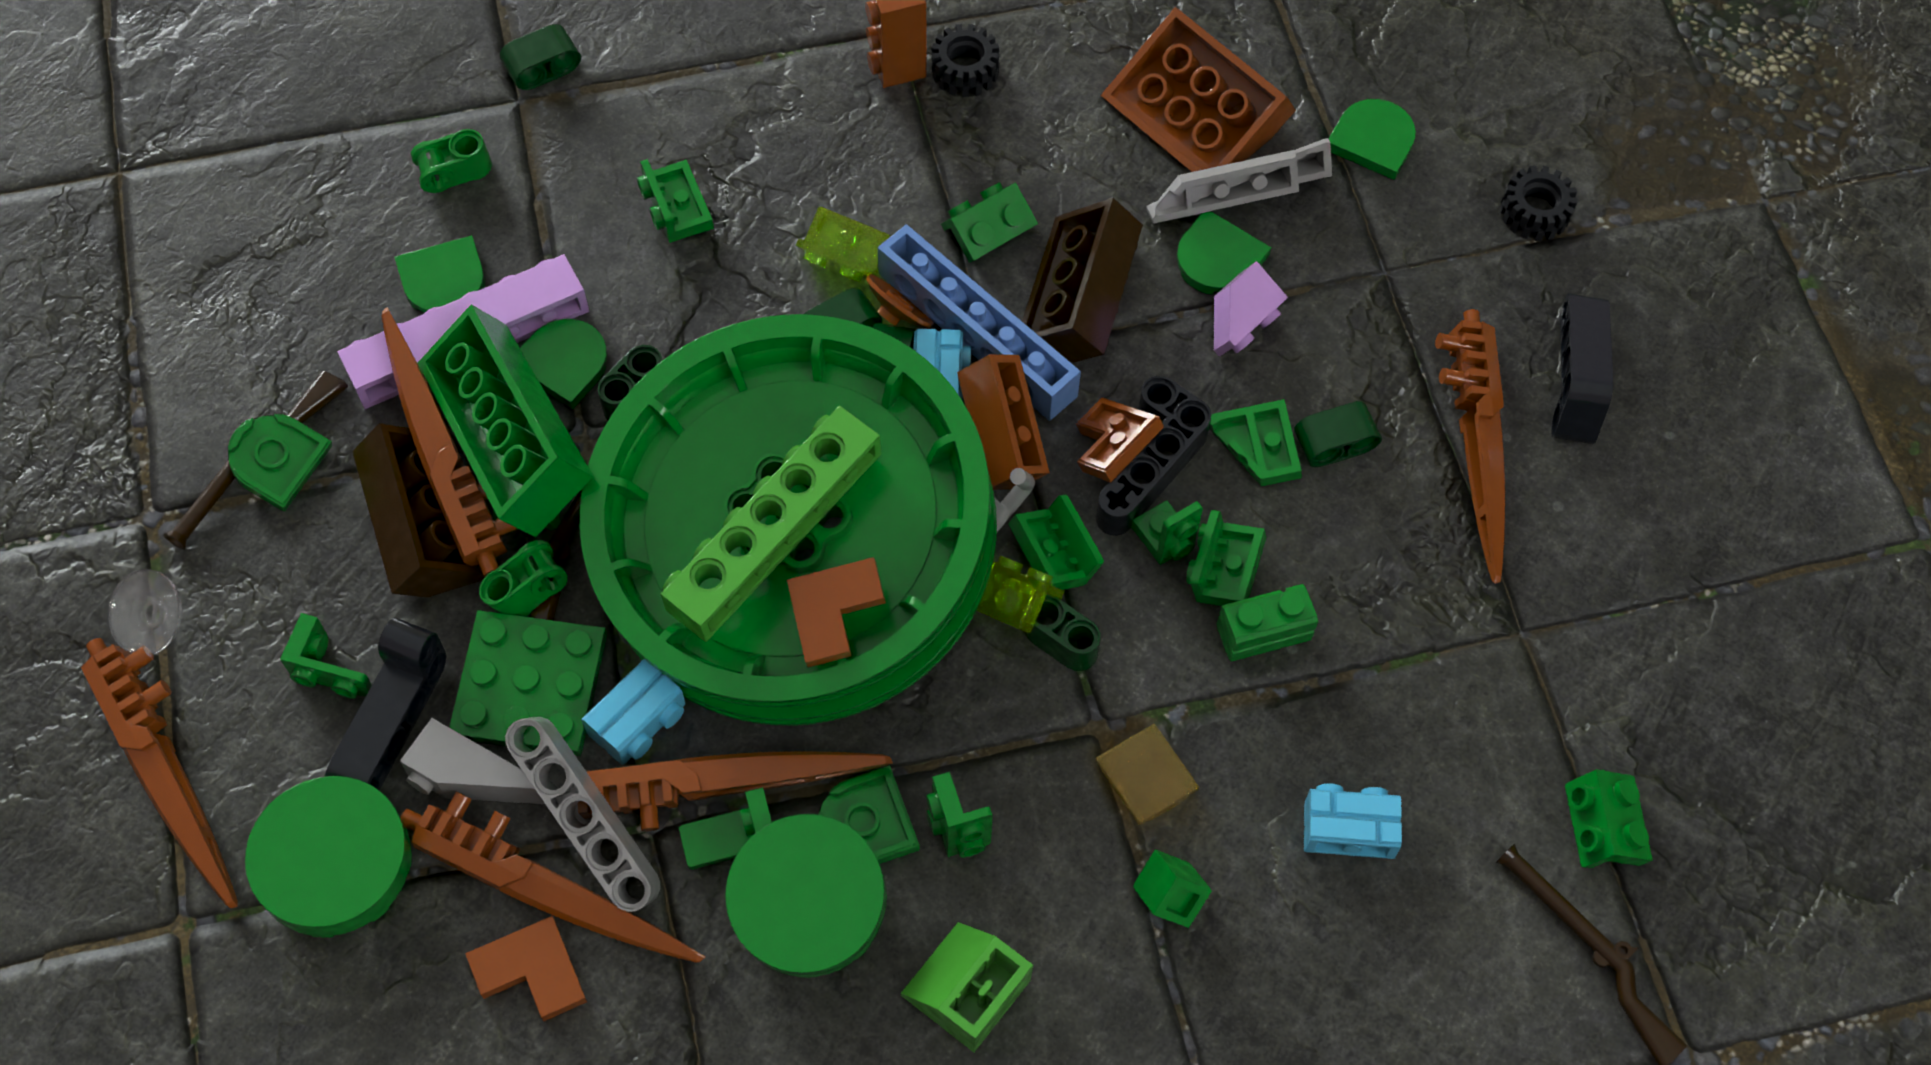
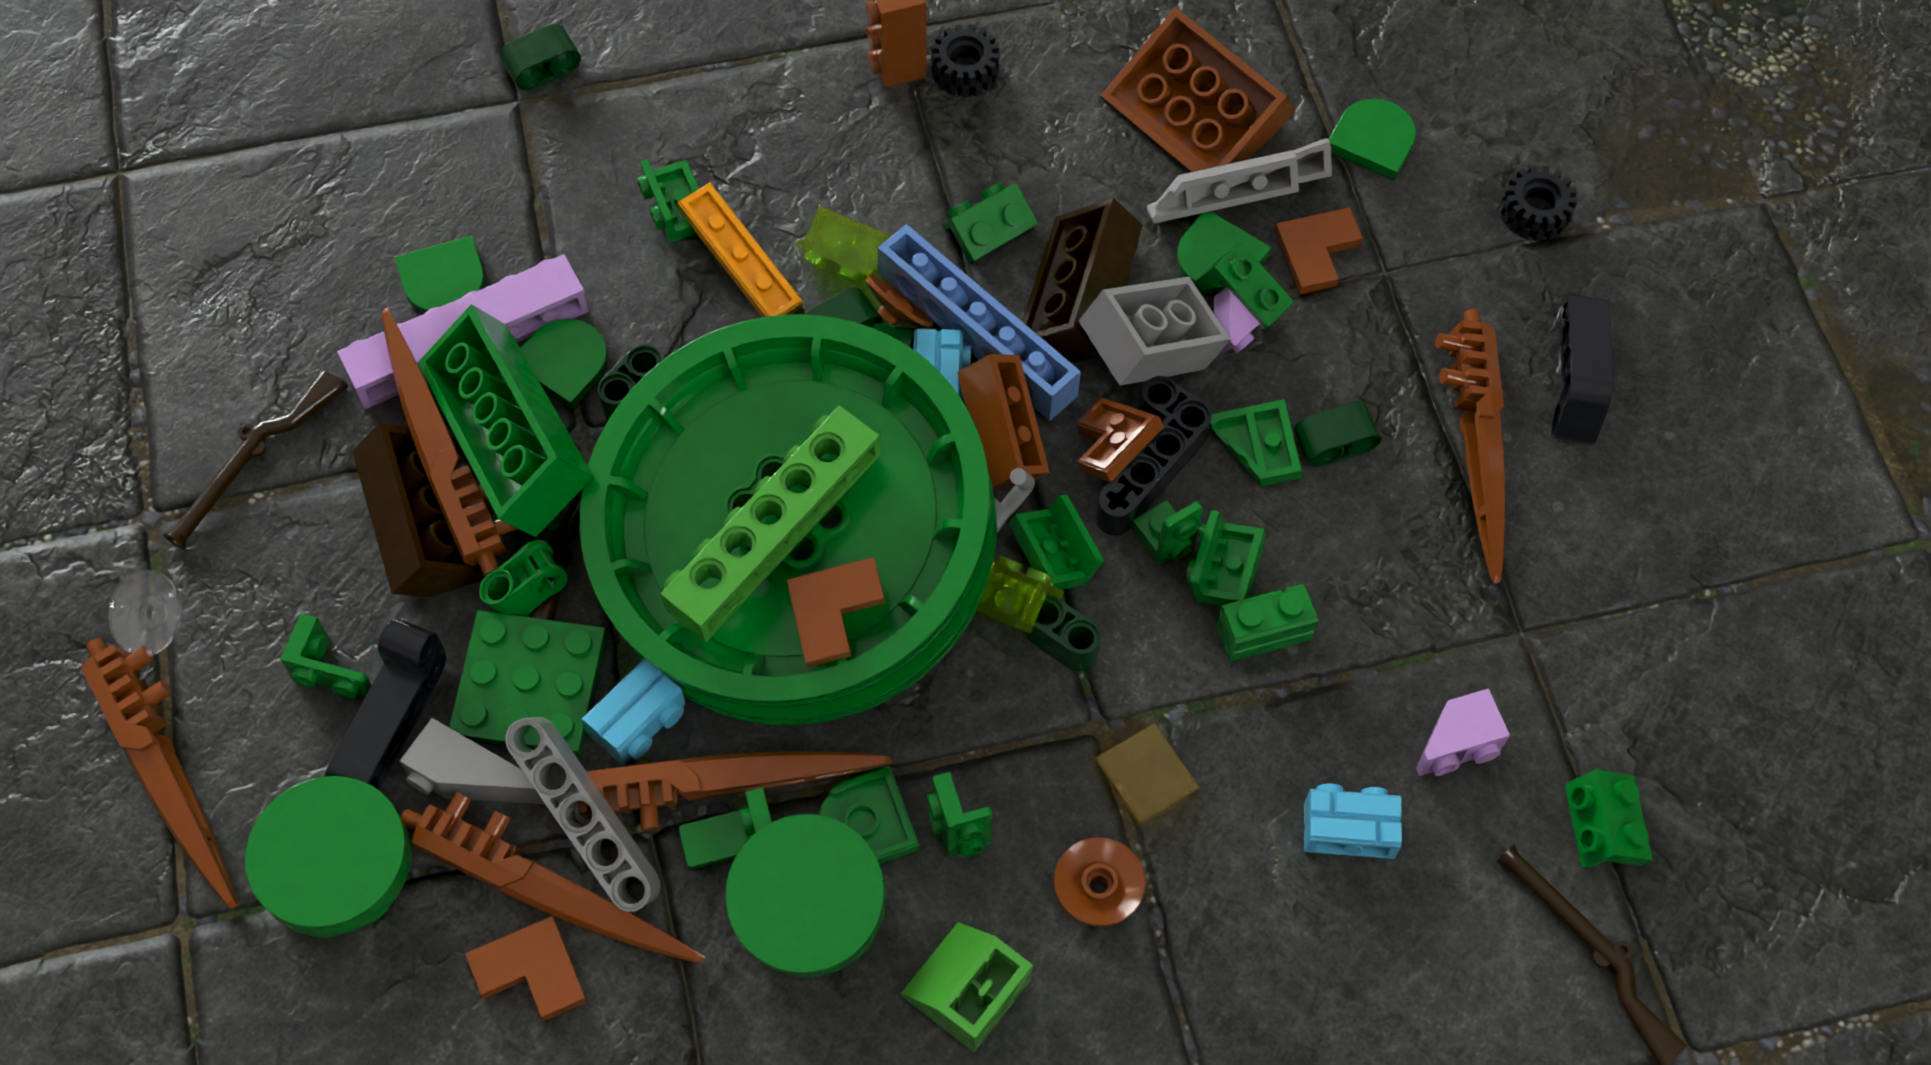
green tile [228,414,332,512] -> none
green piece [411,129,492,193] -> none
green panel [1133,849,1212,928] -> none
none -> light orange tile [677,183,804,317]
none -> dark orange dish [1054,837,1145,927]
none -> light grey brick [1079,277,1231,386]
none -> green bracket [1196,242,1293,328]
none -> dark orange tile [1274,207,1363,295]
none -> lavender slope [1416,688,1510,776]

